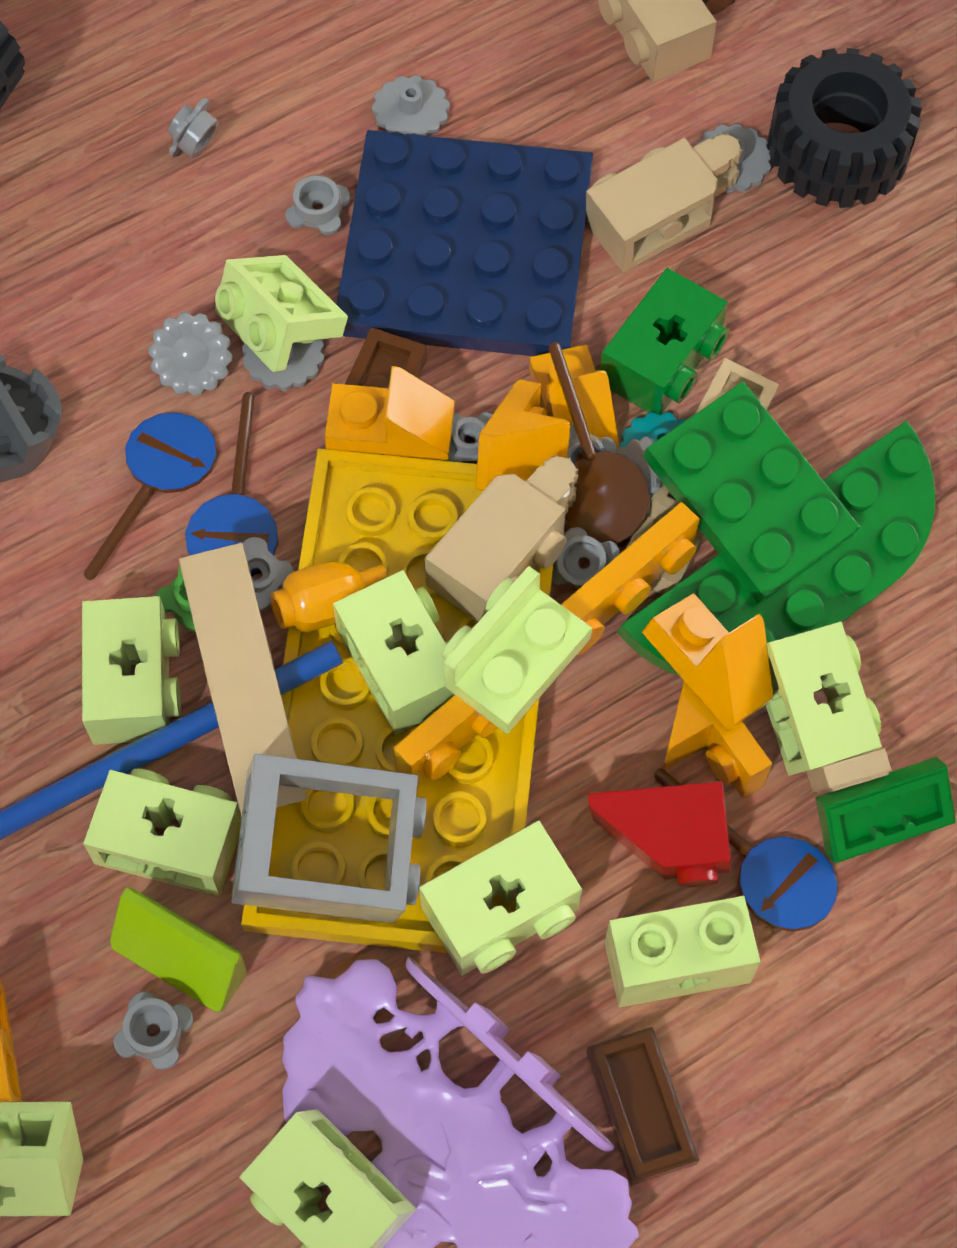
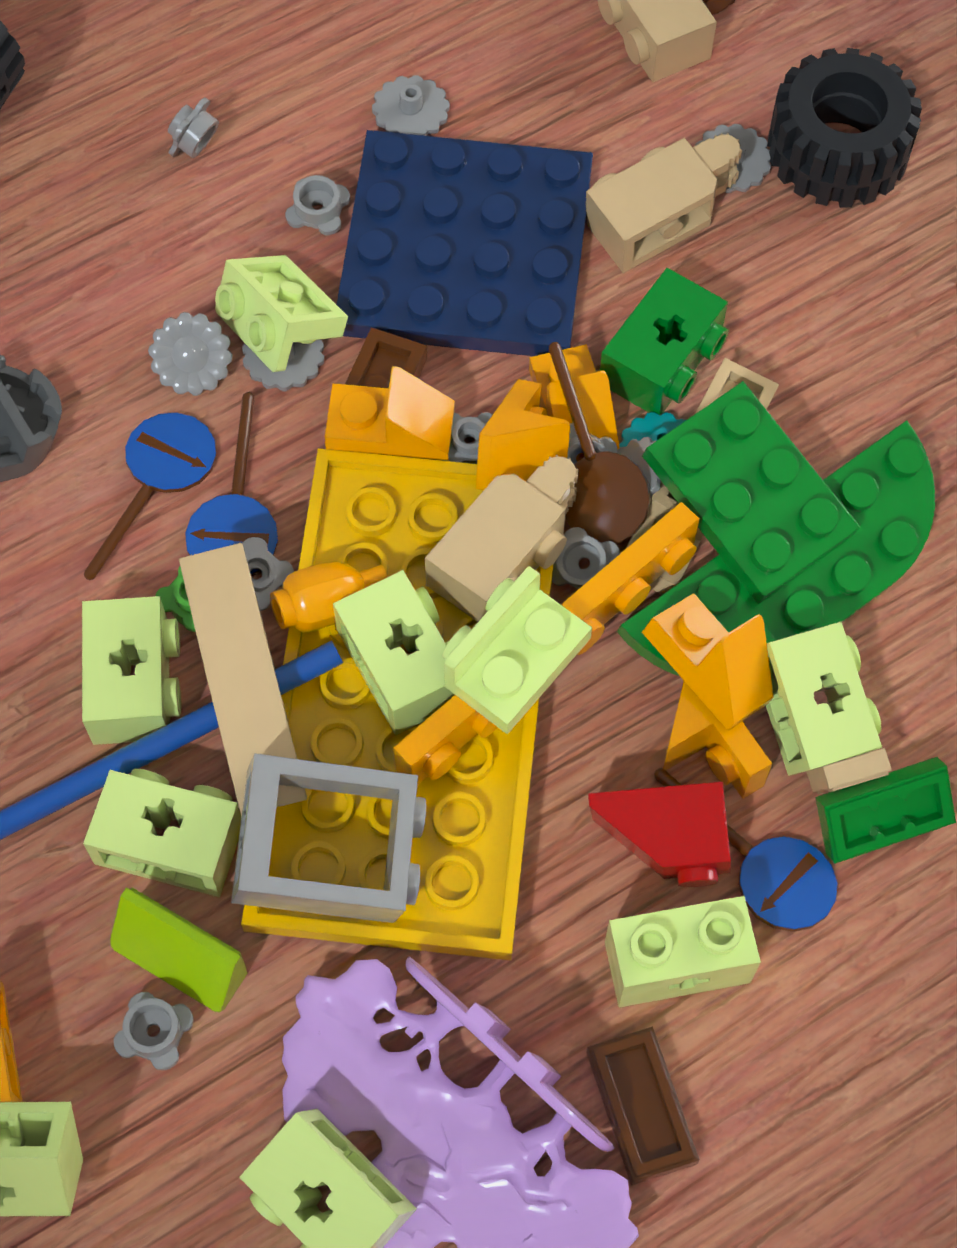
yellowish green brick [419,821,582,976] -> none

